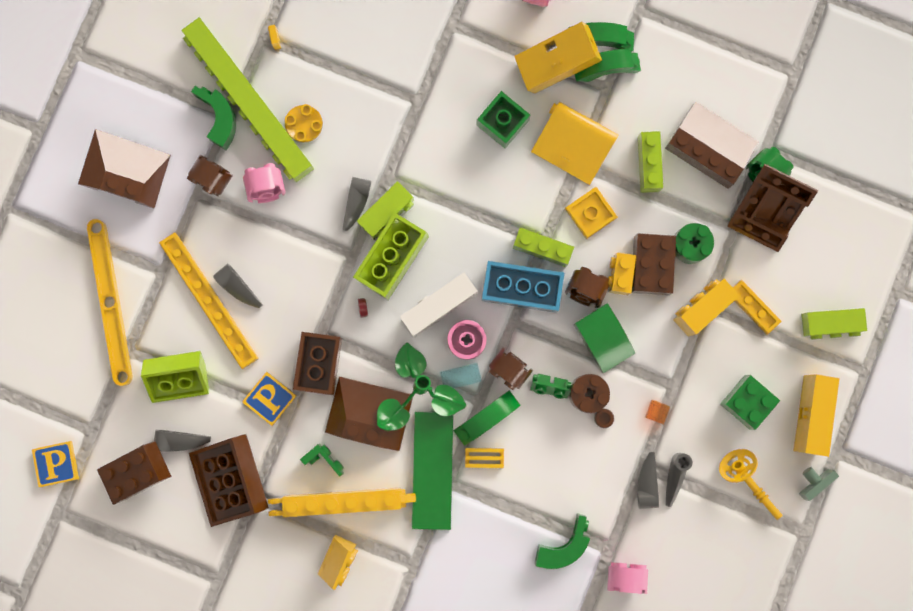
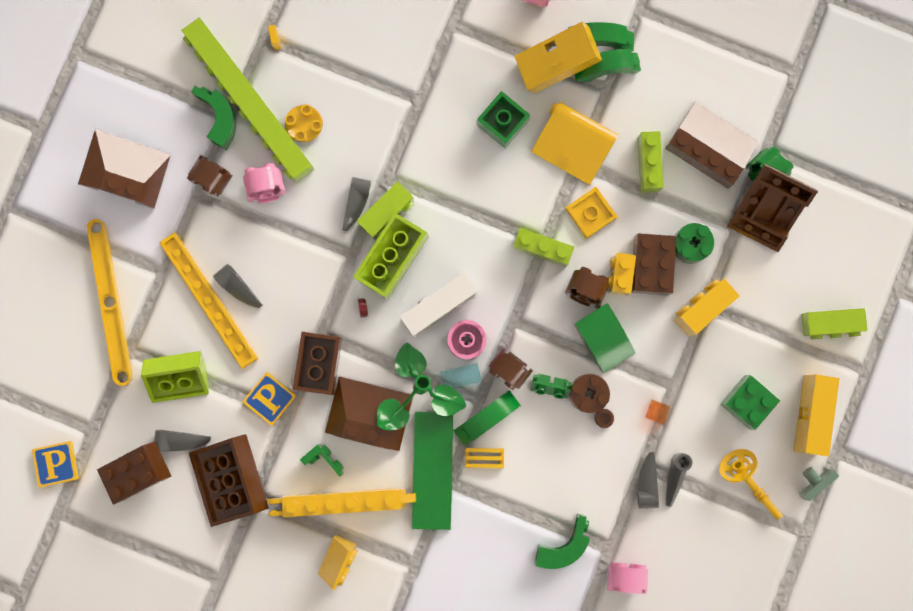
dark azure brick [482,261,565,313] -> none
yellow tile [733,280,782,335] -> none

